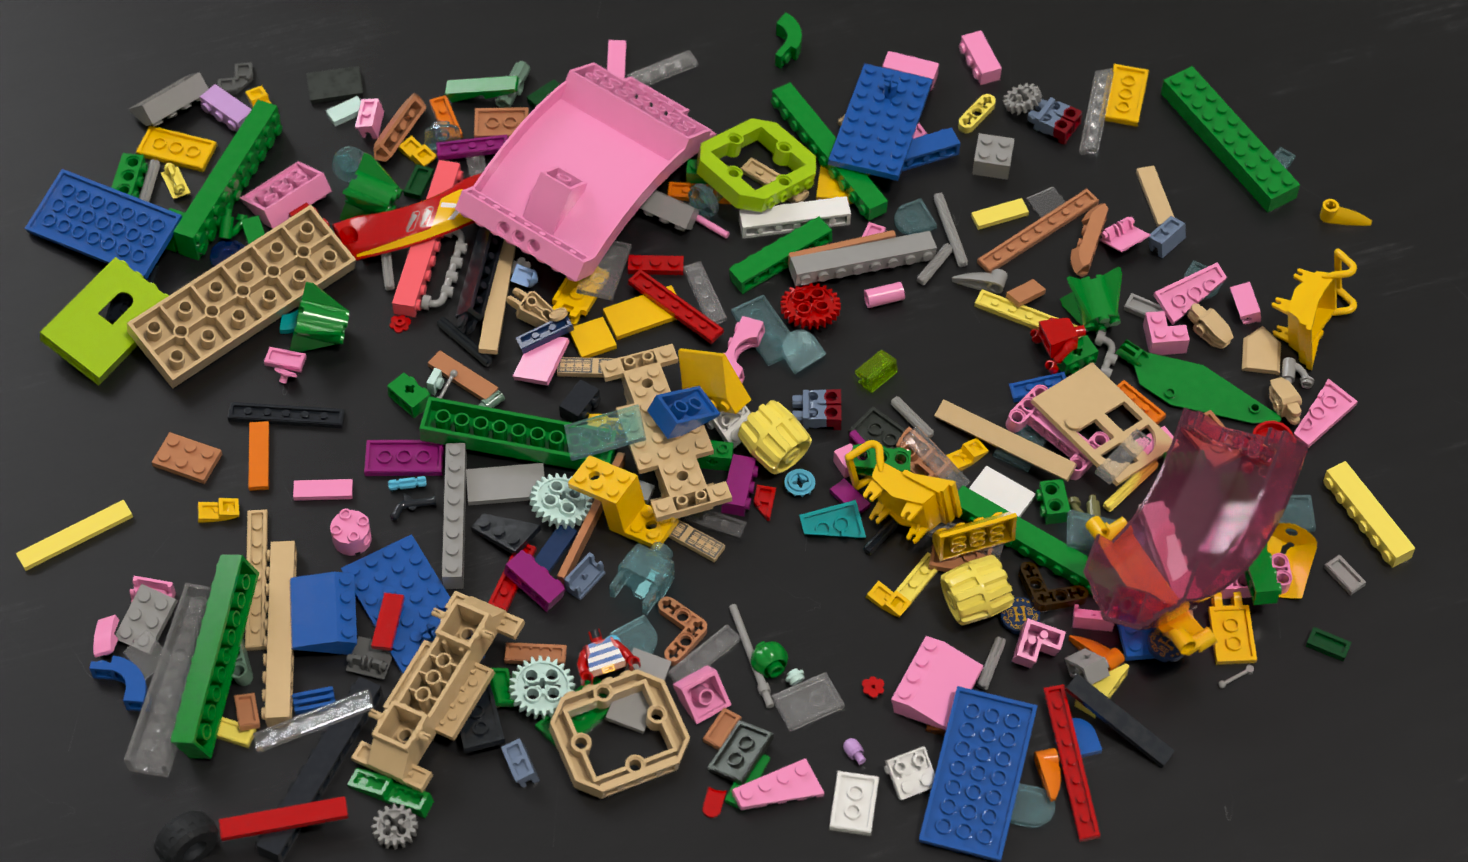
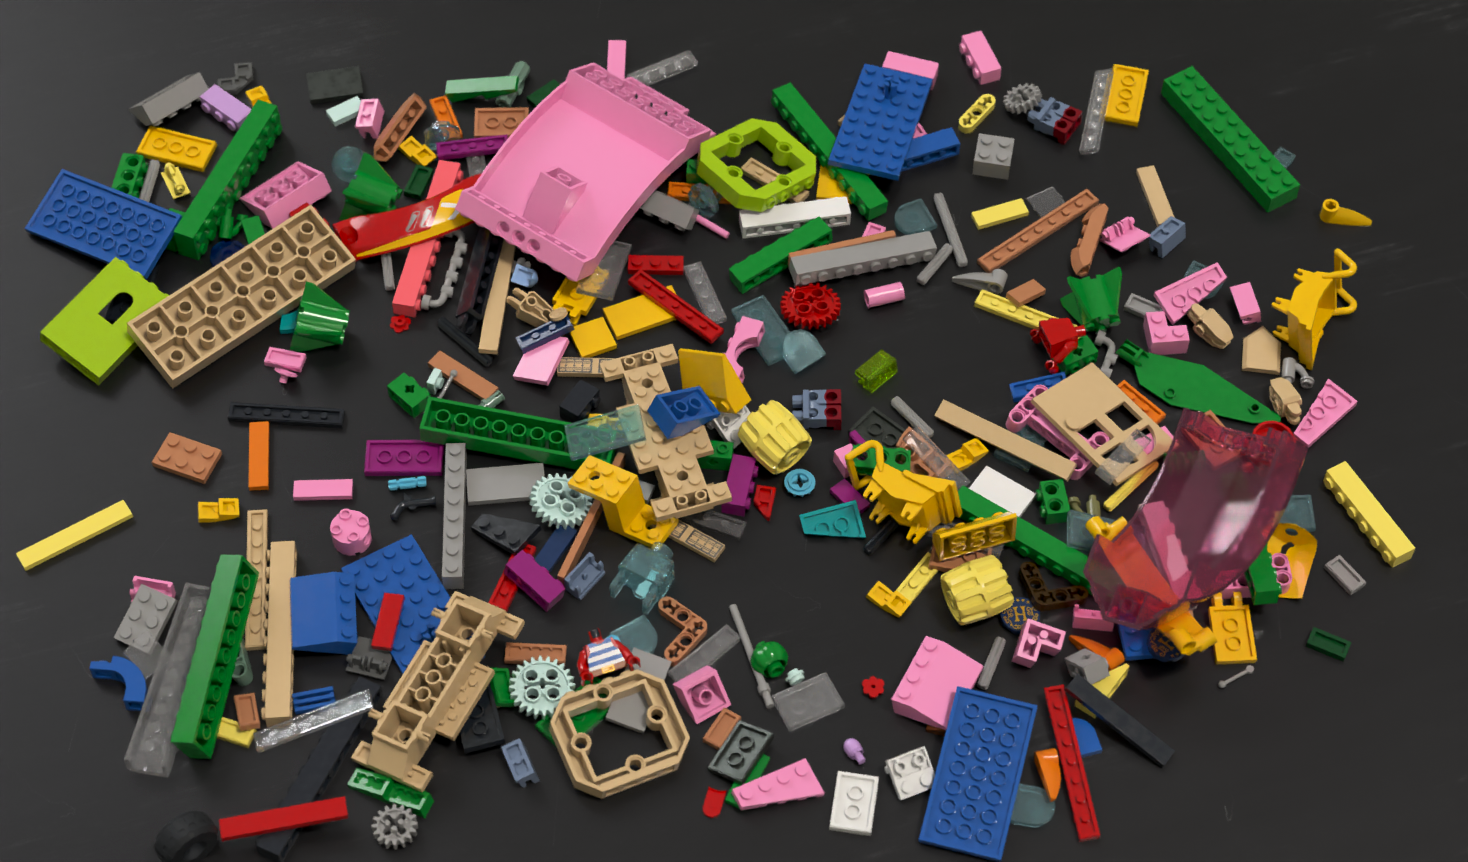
bright pink slope [93,615,119,657] -> none
green arch [775,12,802,69] -> none

